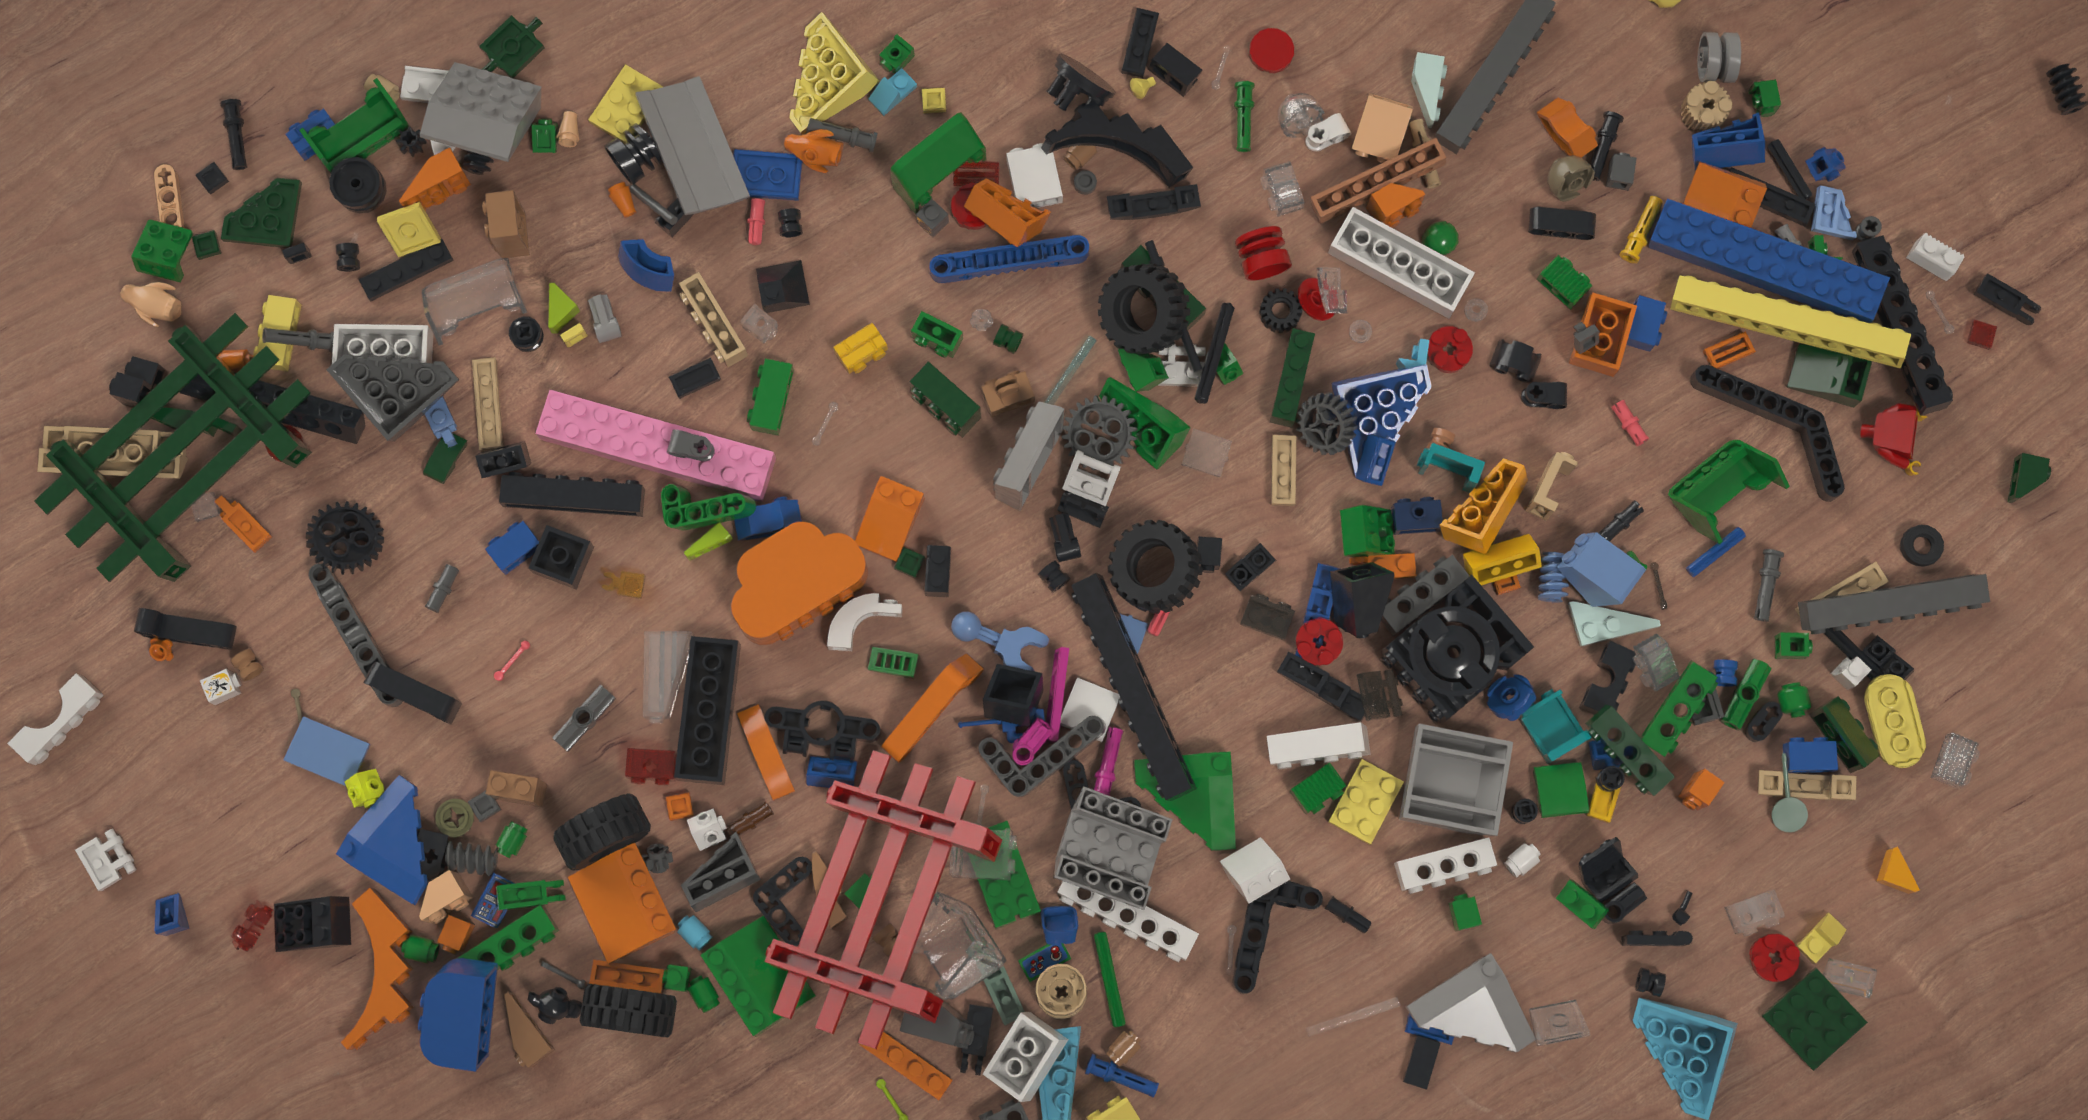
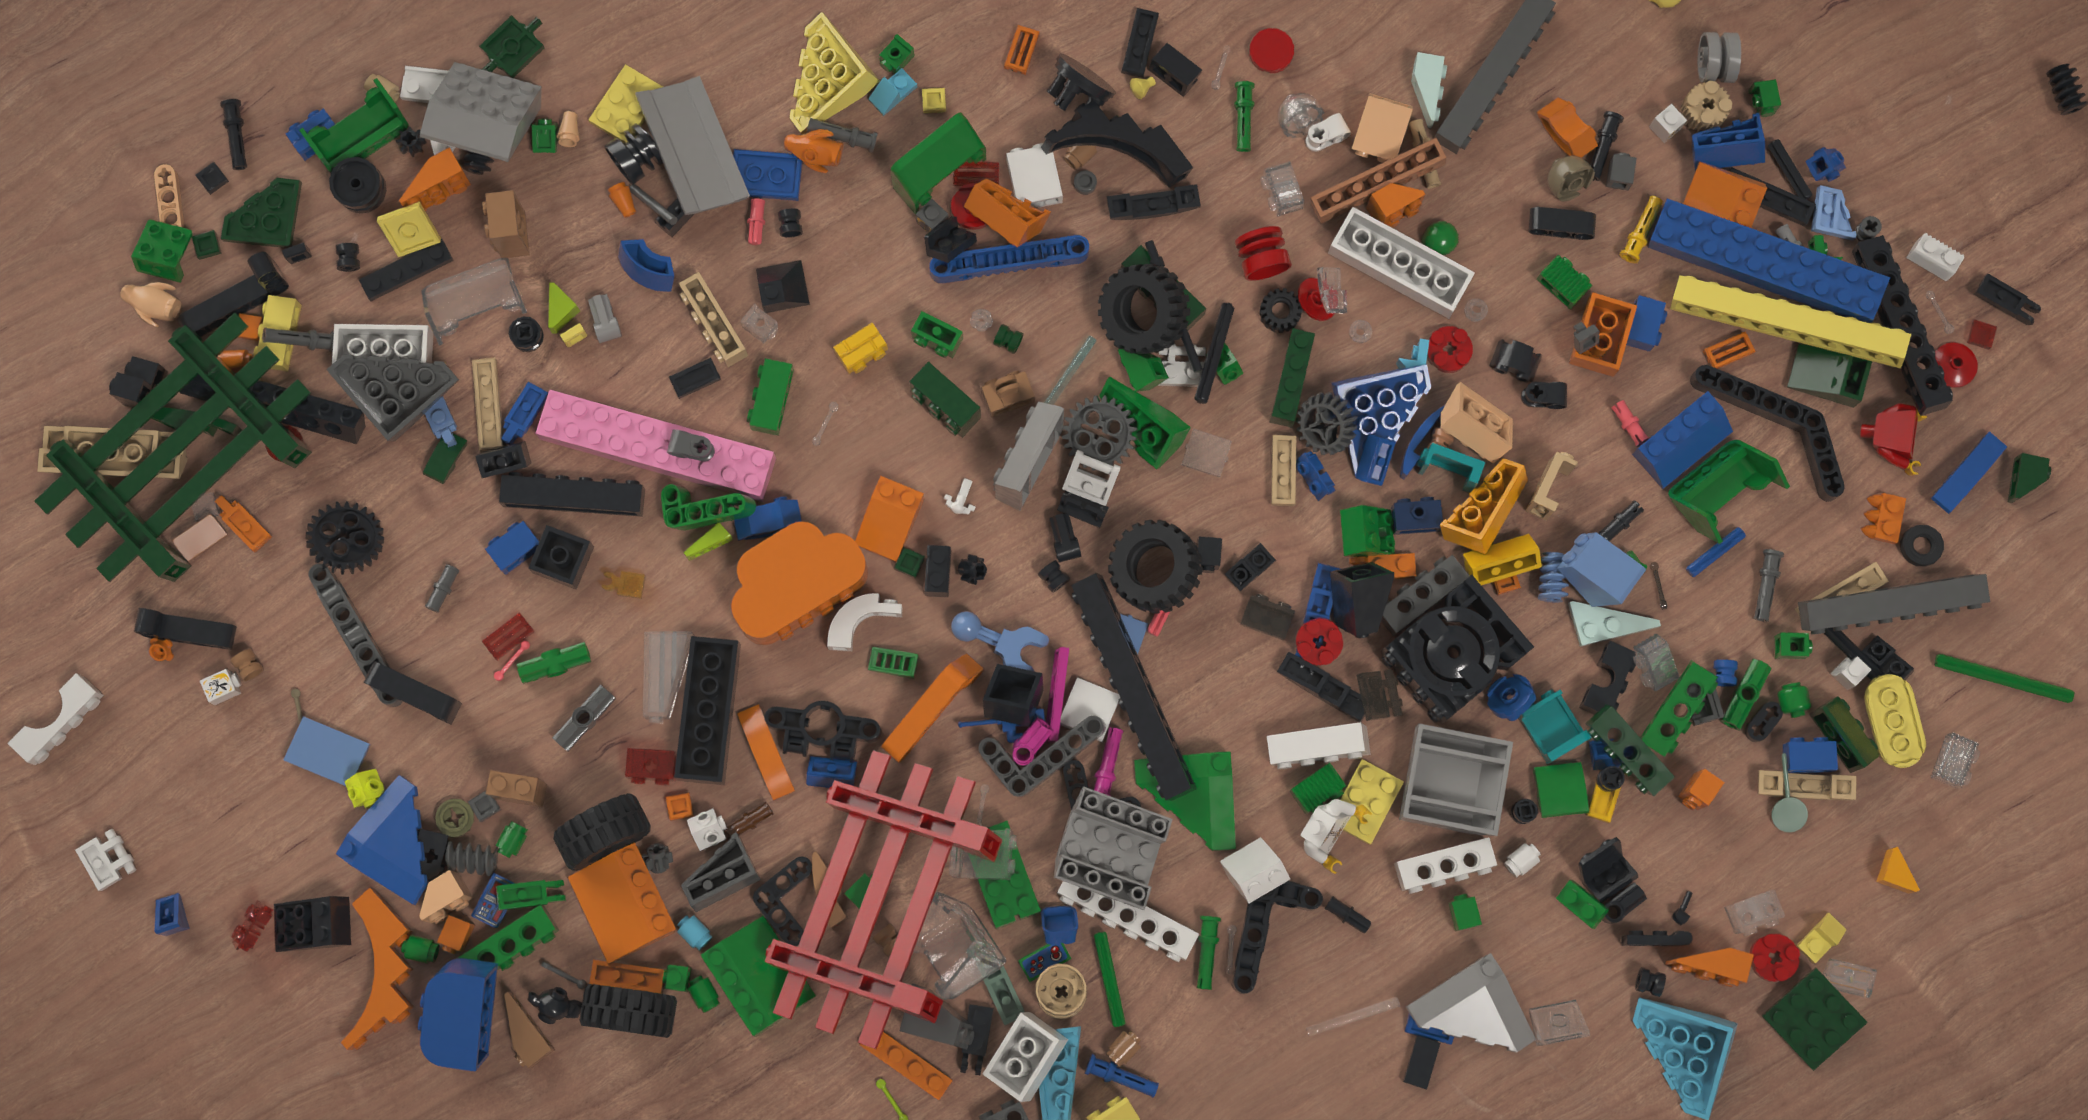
none -> nougat slope [172,514,228,562]
none -> black beam [177,252,289,337]
none -> orange tile [237,313,263,341]
none -> clear red tile [482,612,535,661]
none -> blue hinge [501,382,548,445]
none -> green piece [516,642,592,684]
none -> black bracket [924,216,977,263]
none -> white piece [944,478,975,515]
none -> black gear [958,554,987,585]
none -> orange tile [1004,25,1040,75]
none -> green pin [1196,916,1221,990]
none -> blue hinge [1296,451,1336,501]
none -> white torso [1301,799,1372,874]
none -> blue slope [1400,405,1445,480]
none -> light nougat slope [1440,382,1513,464]
none -> blue slope [1632,391,1733,489]
none -> white brick [1649,104,1687,143]
none -> orange slope [1665,948,1754,988]
none -> orange plate [1861,493,1906,544]
none -> blue slope [1931,431,2007,514]
none -> green axle [1934,654,2075,703]
none -> red dish [1935,342,1978,388]

